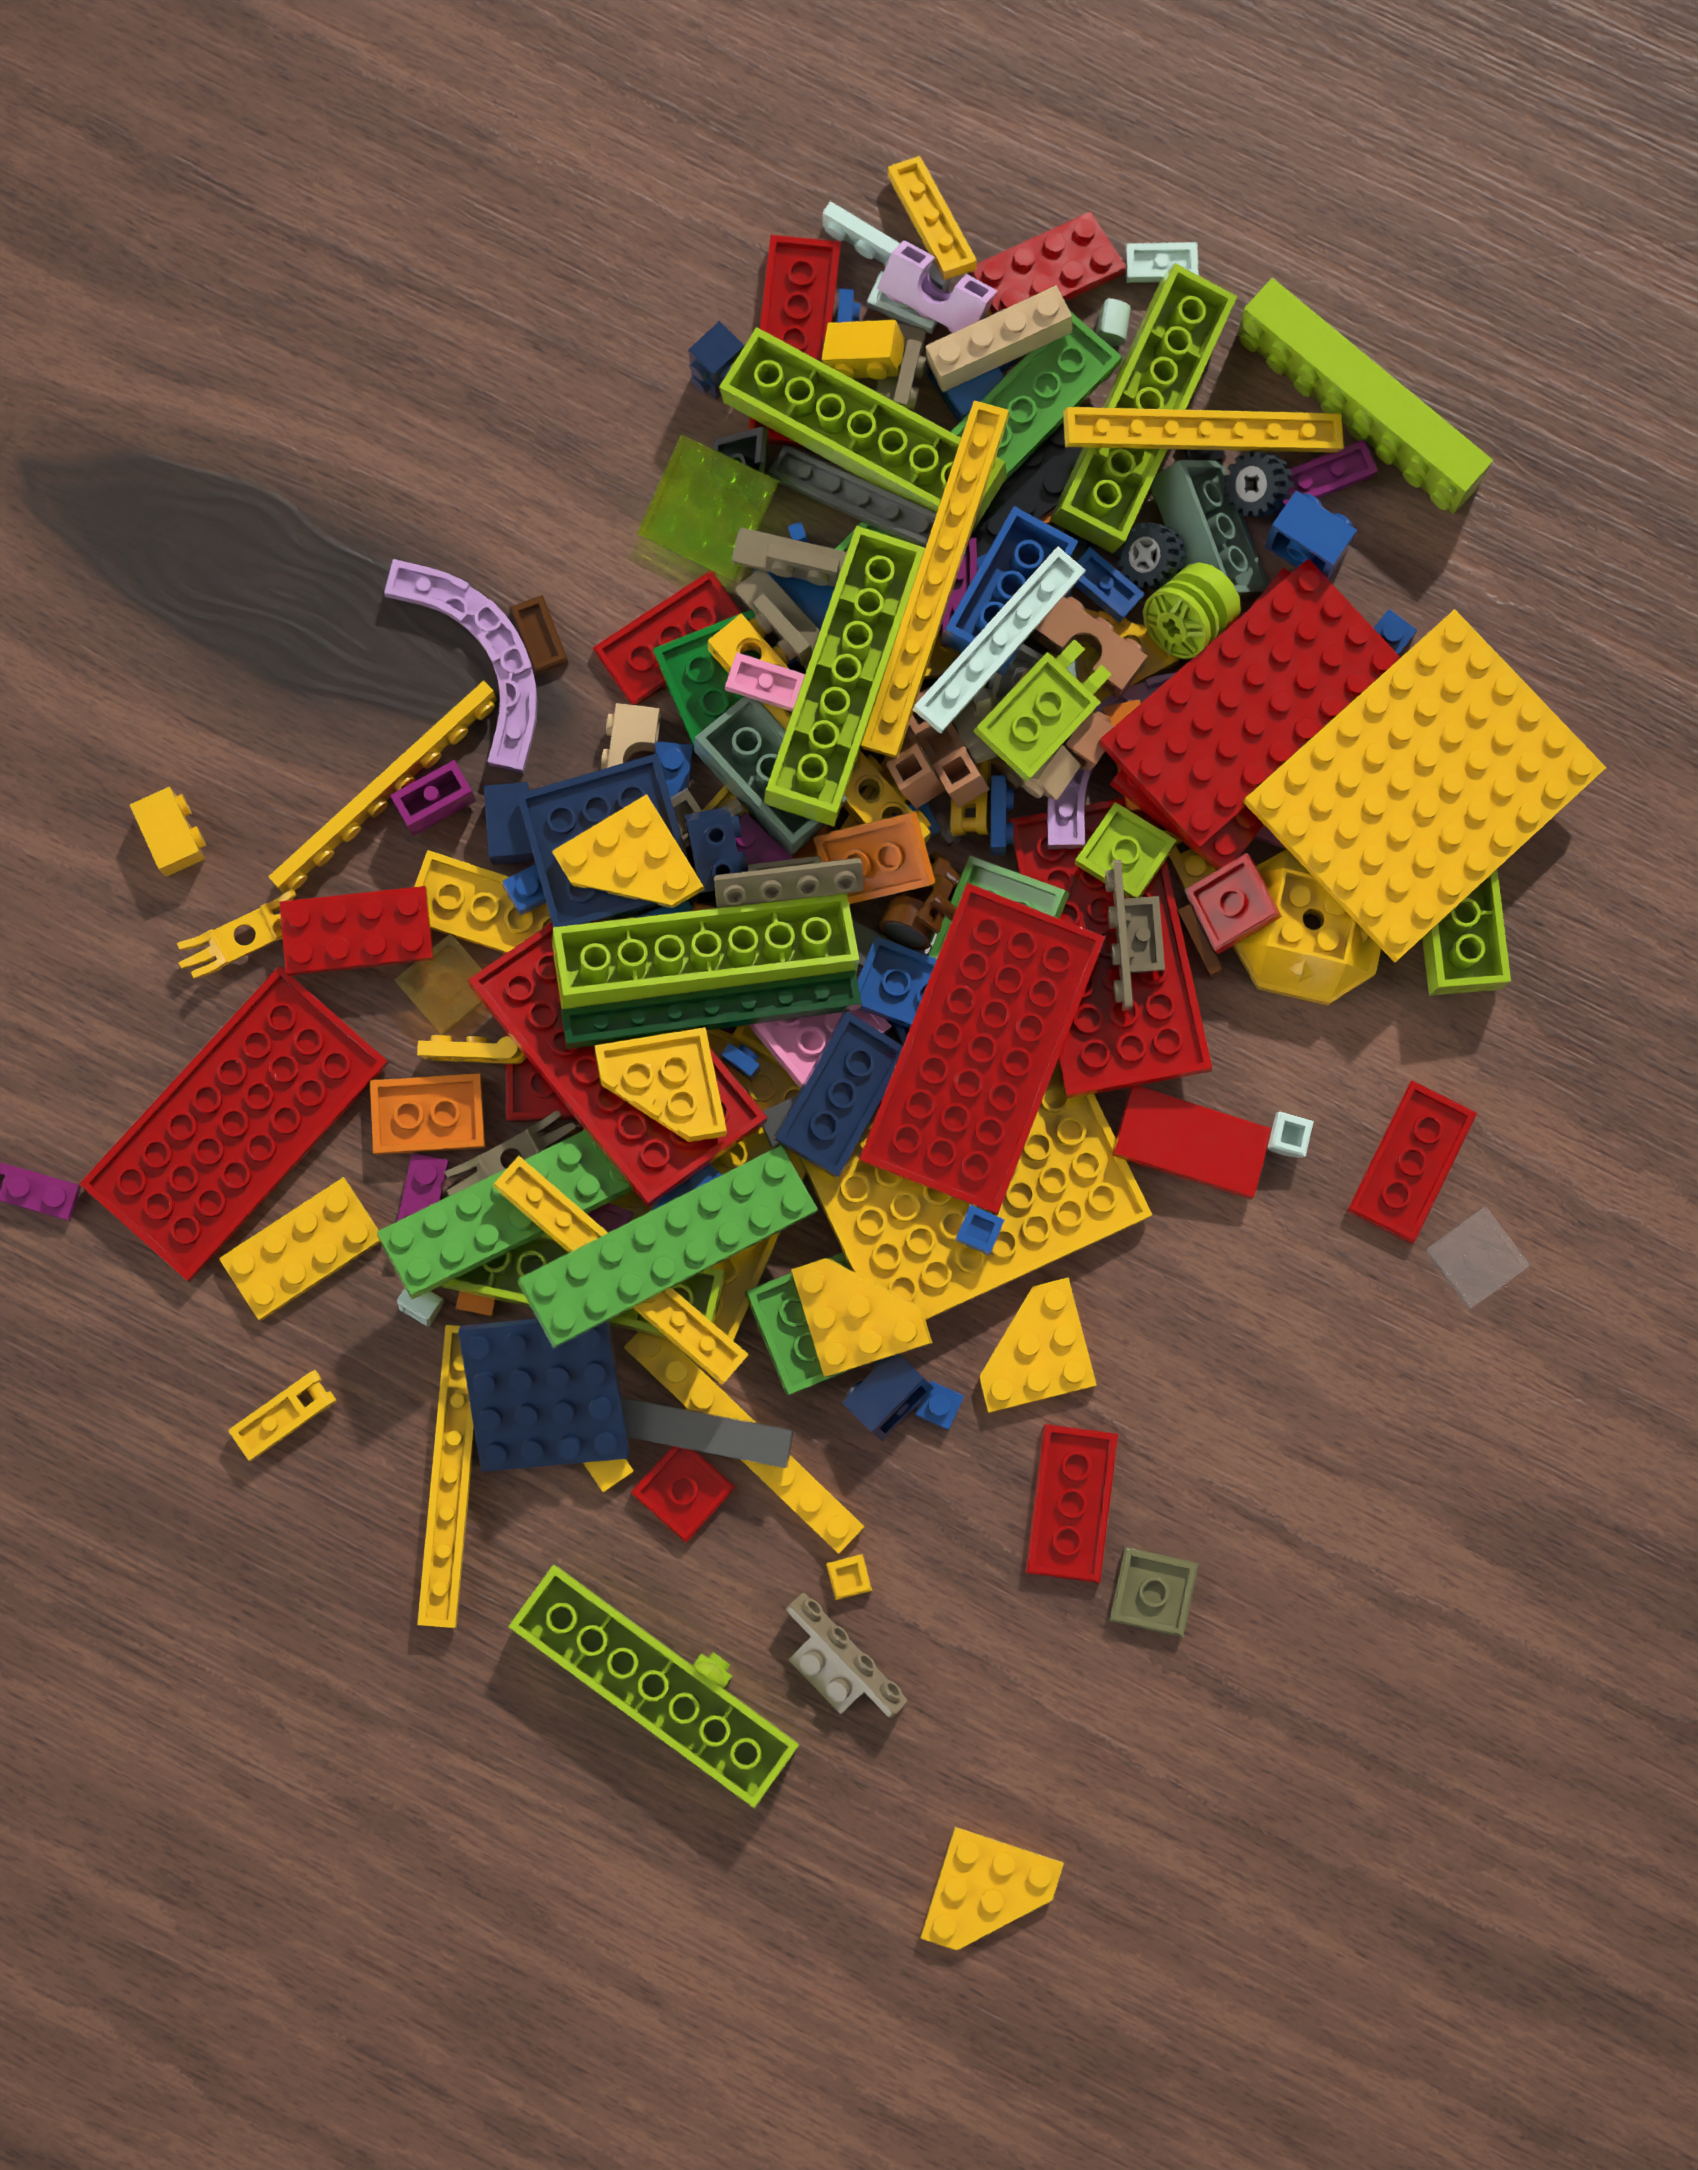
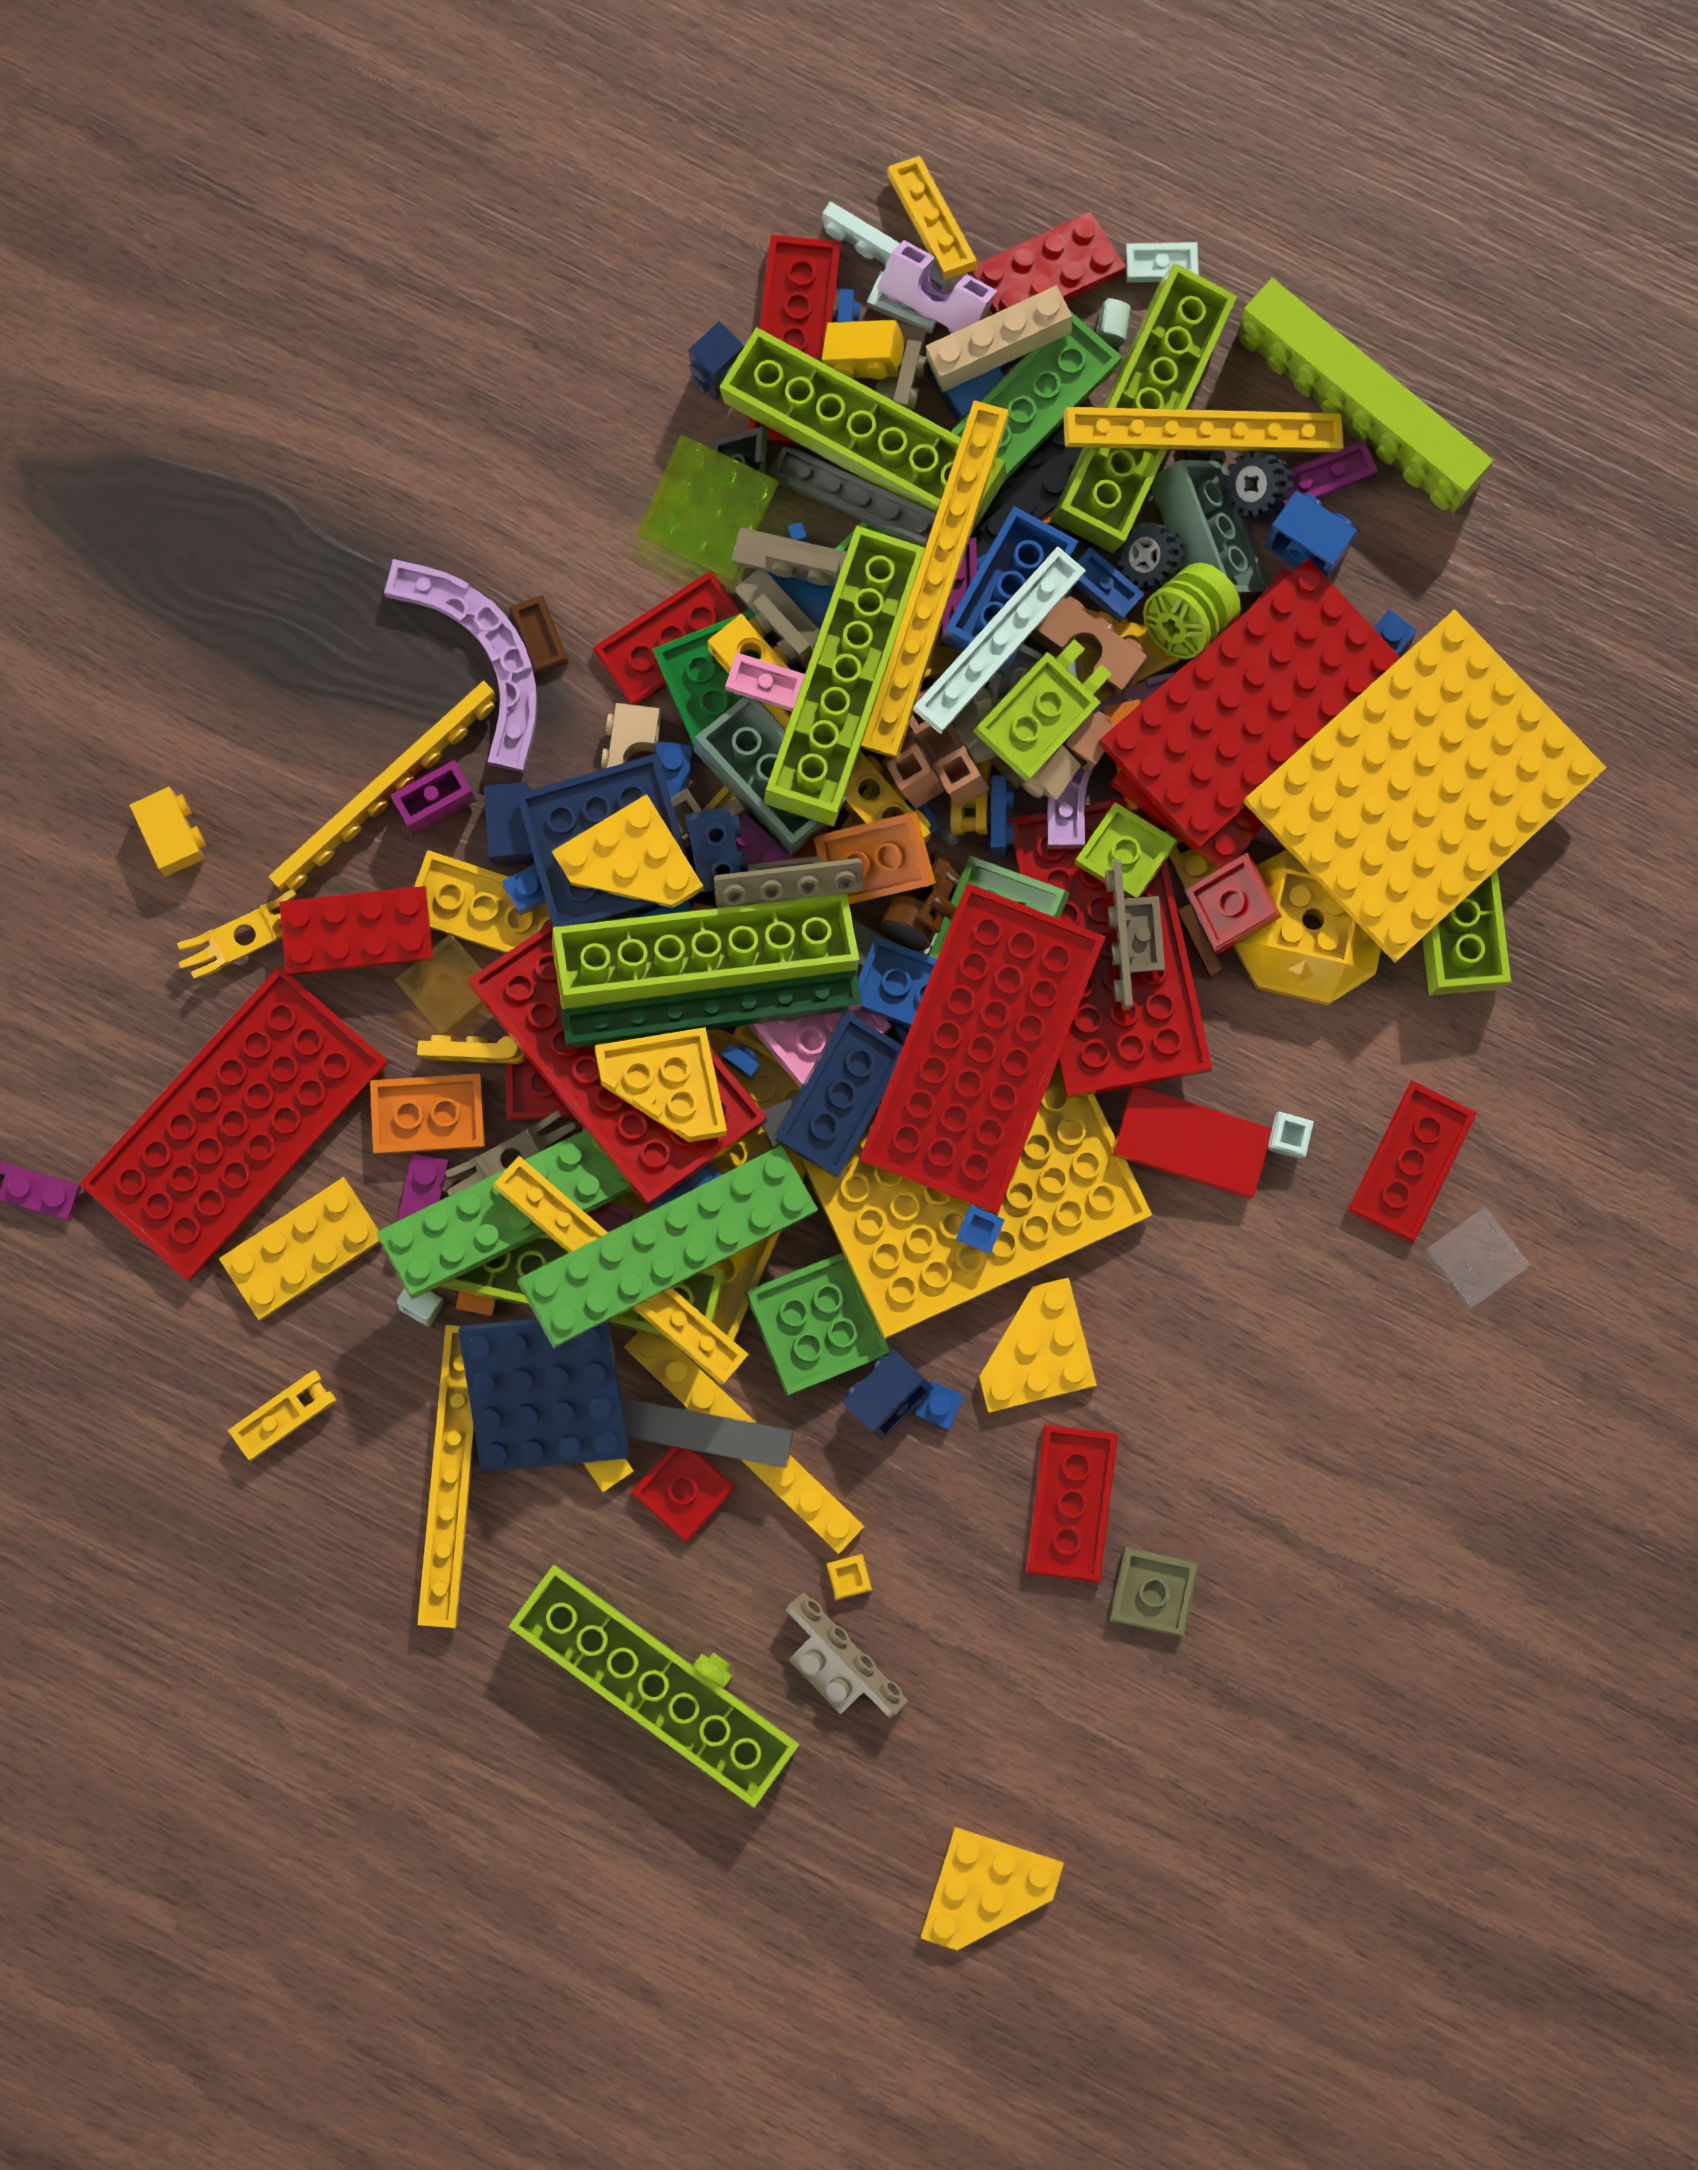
yellow plate [791,1258,932,1377] -> none

